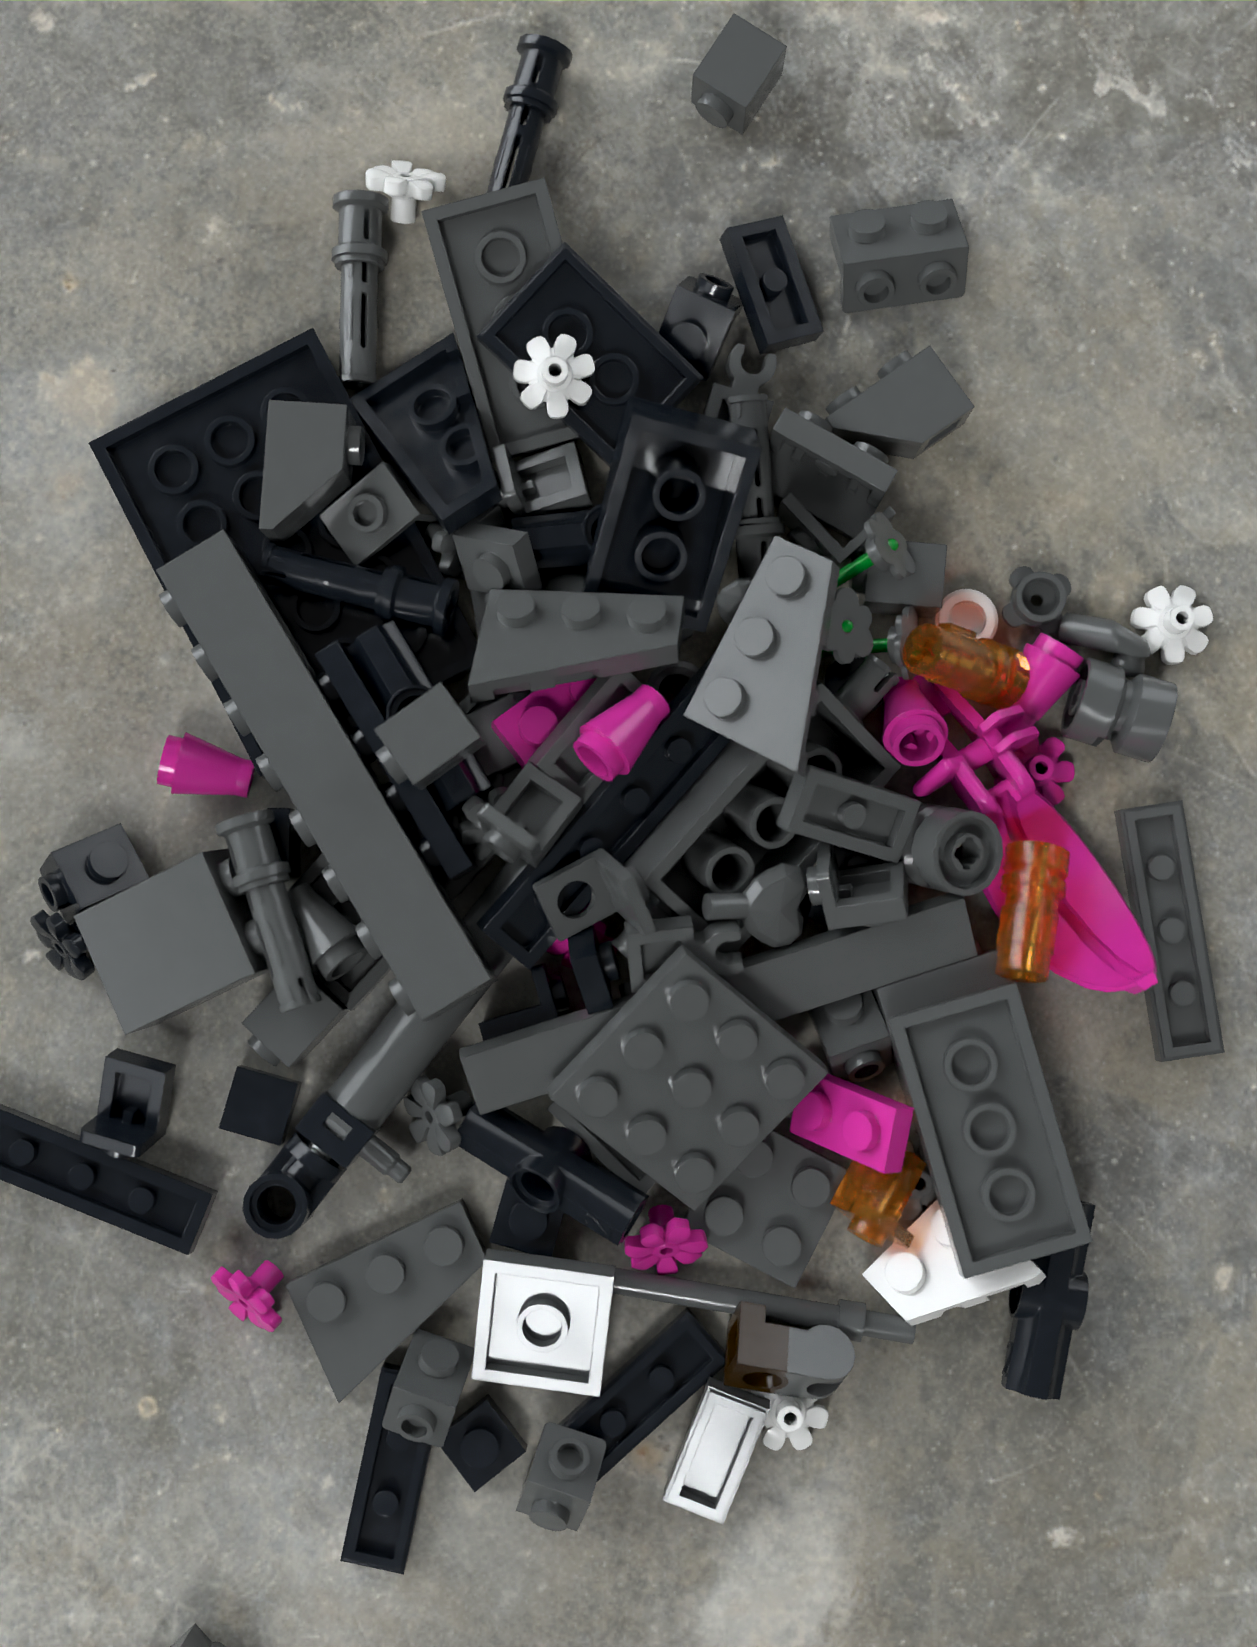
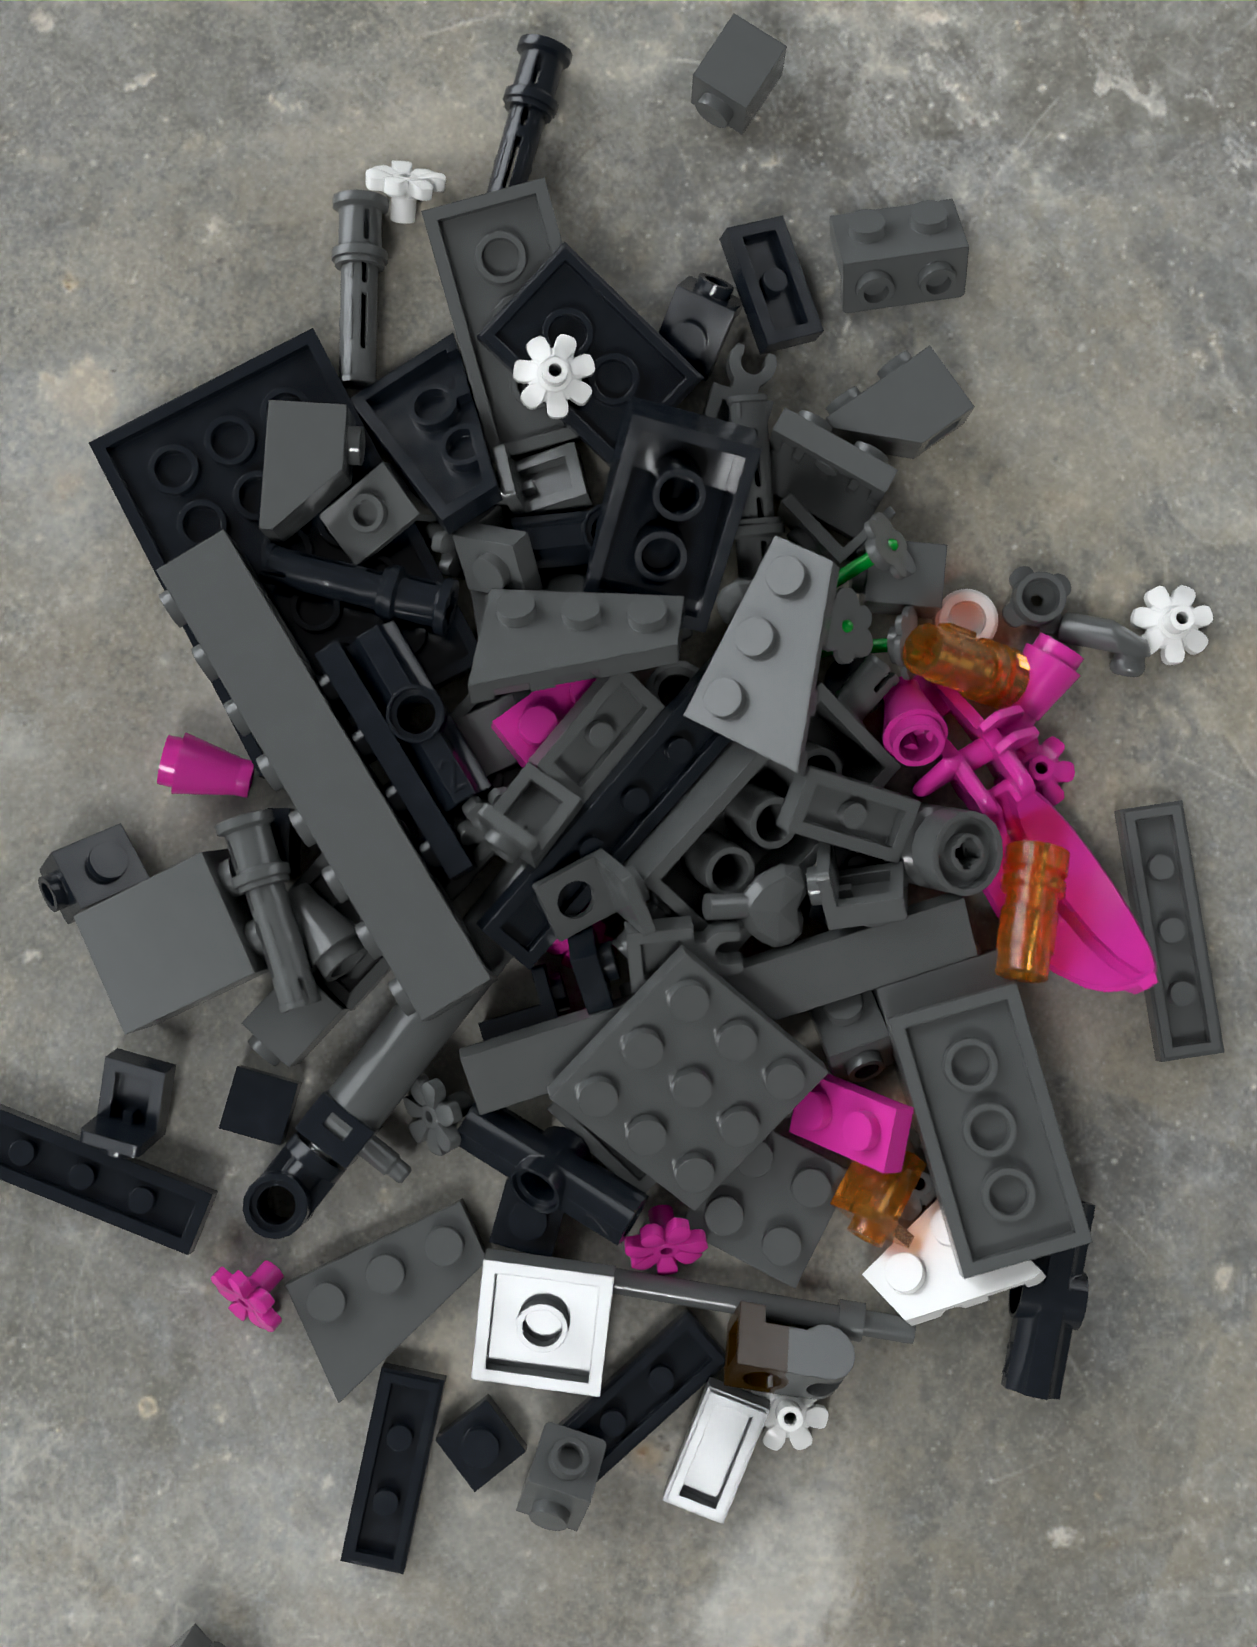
black plant [30,910,95,981] -> none
dark grey brick [374,682,486,790] -> none
dark grey bracket [382,1328,474,1447] -> none
dark pink cone [573,684,670,781] -> none
dark grey wheel [1061,657,1178,763] -> none

